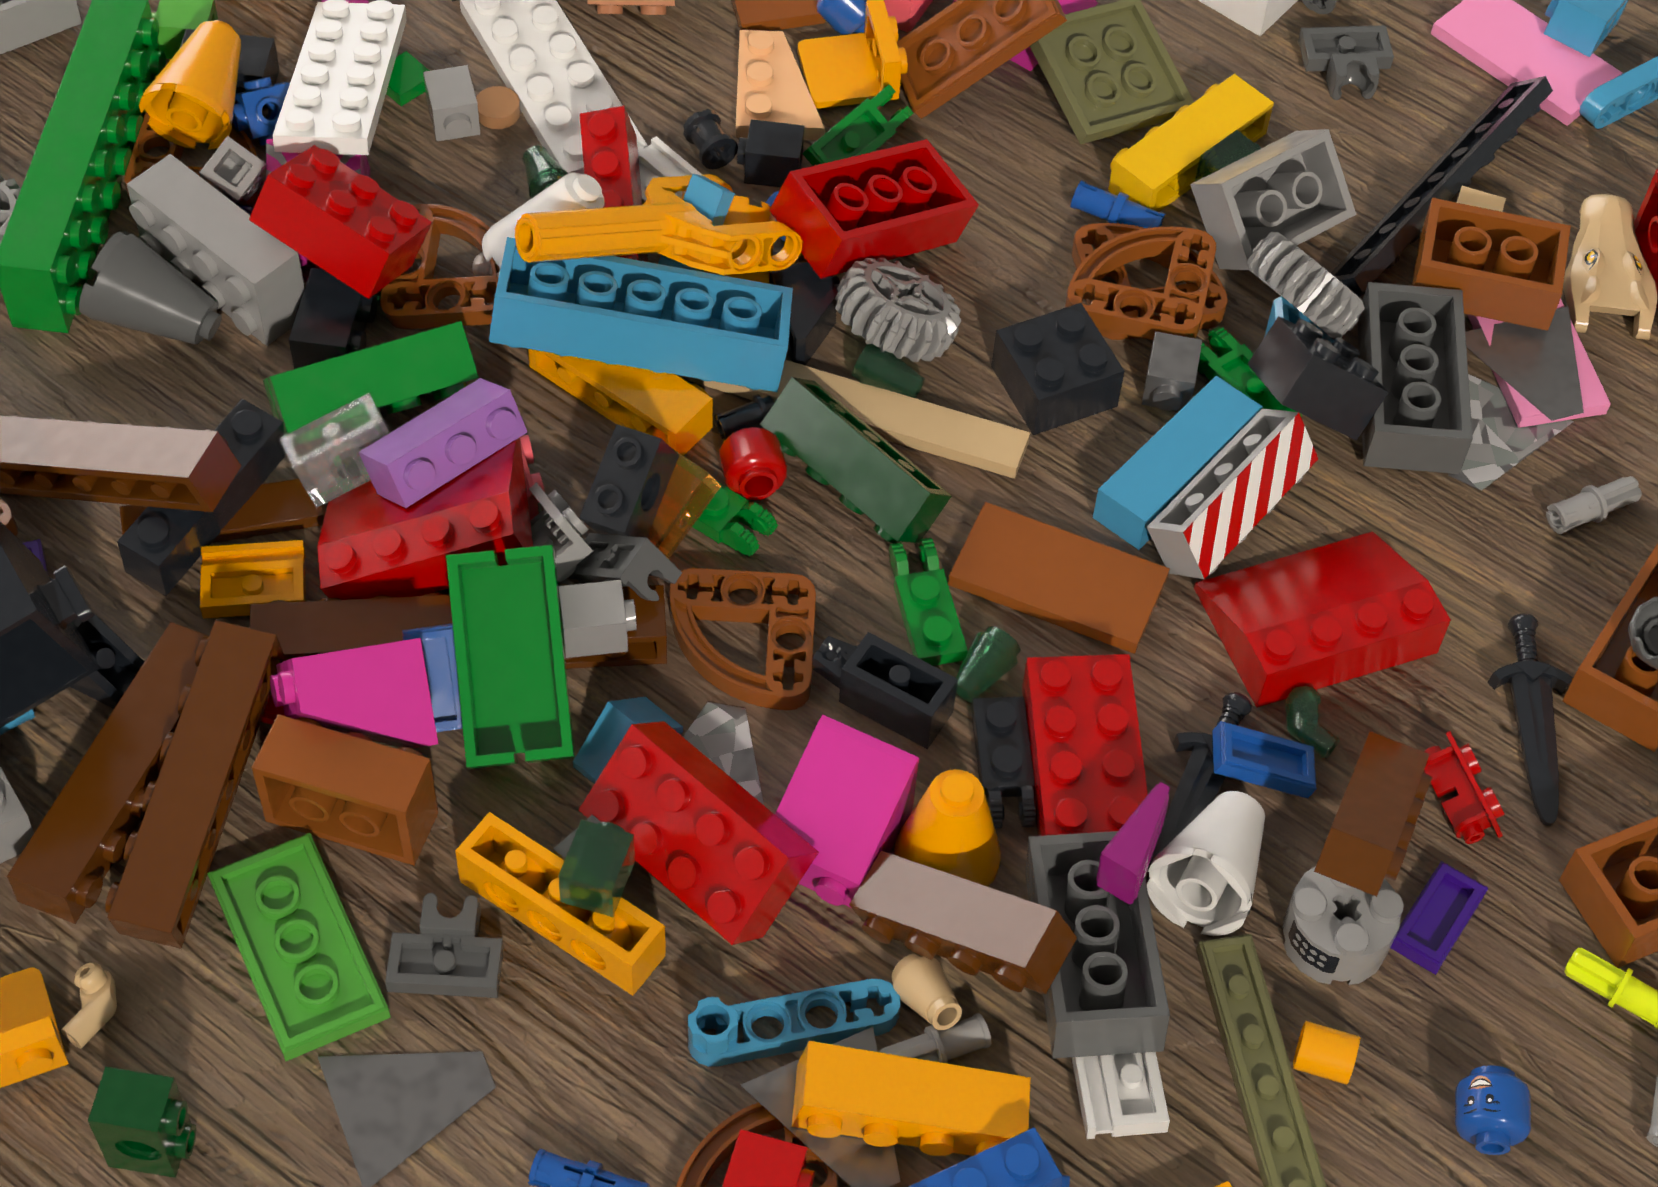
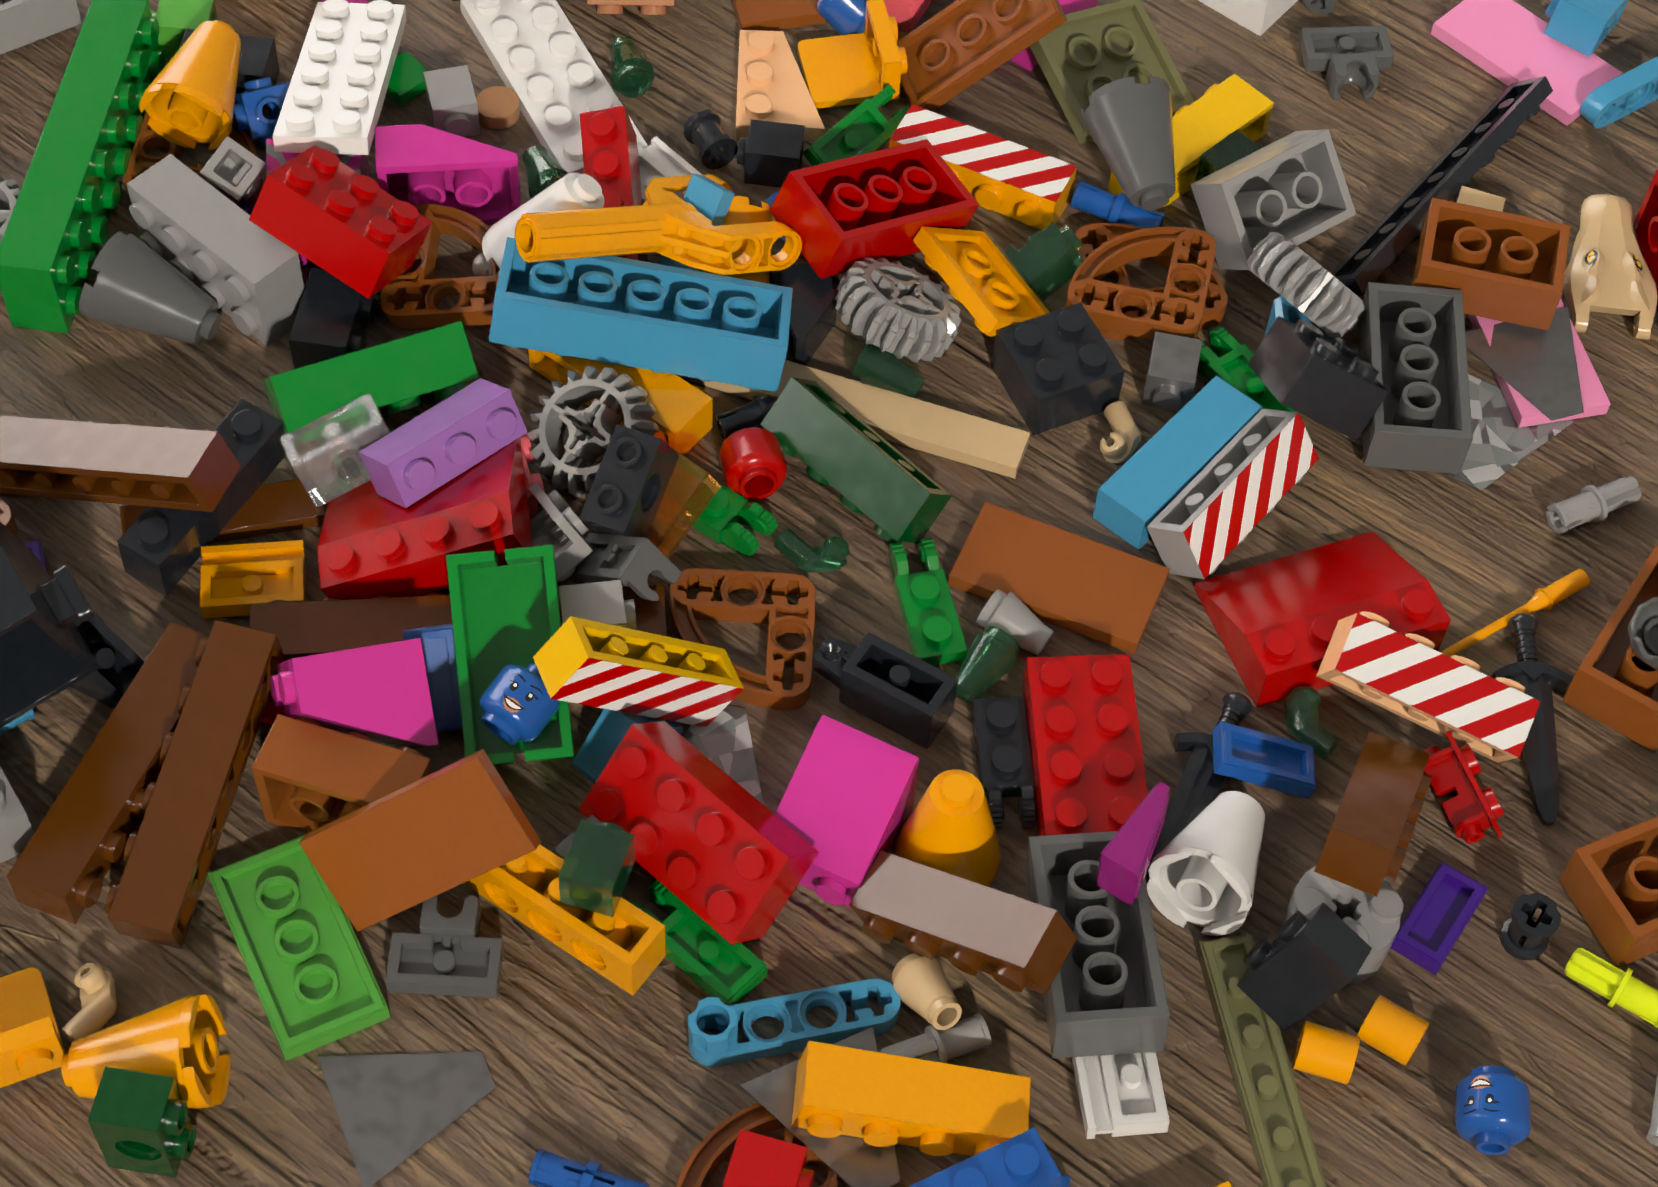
none -> light orange cone [61,994,230,1109]
none -> dark orange tile [299,749,541,932]
none -> dark pink slope [375,124,521,225]
none -> blue head [479,663,560,745]
none -> light grey gear [526,366,660,497]
none -> brick [533,616,744,727]
none -> clear green cone [610,37,654,98]
none -> green hinge [631,879,768,1006]
none -> clear green arm [774,529,850,573]
none -> brick [889,104,1077,233]
none -> light orange plate [913,226,1050,337]
none -> light grey cone [976,589,1054,657]
none -> clear green brick [1004,222,1083,301]
none -> dark grey cone [1081,76,1176,211]
none -> tan arm [1100,401,1142,464]
none -> black brick [1237,902,1372,1031]
none -> brick [1316,611,1541,763]
none -> light orange beam [1357,995,1430,1066]
none -> light orange piece [1440,568,1590,657]
none -> black bush [1499,893,1561,960]

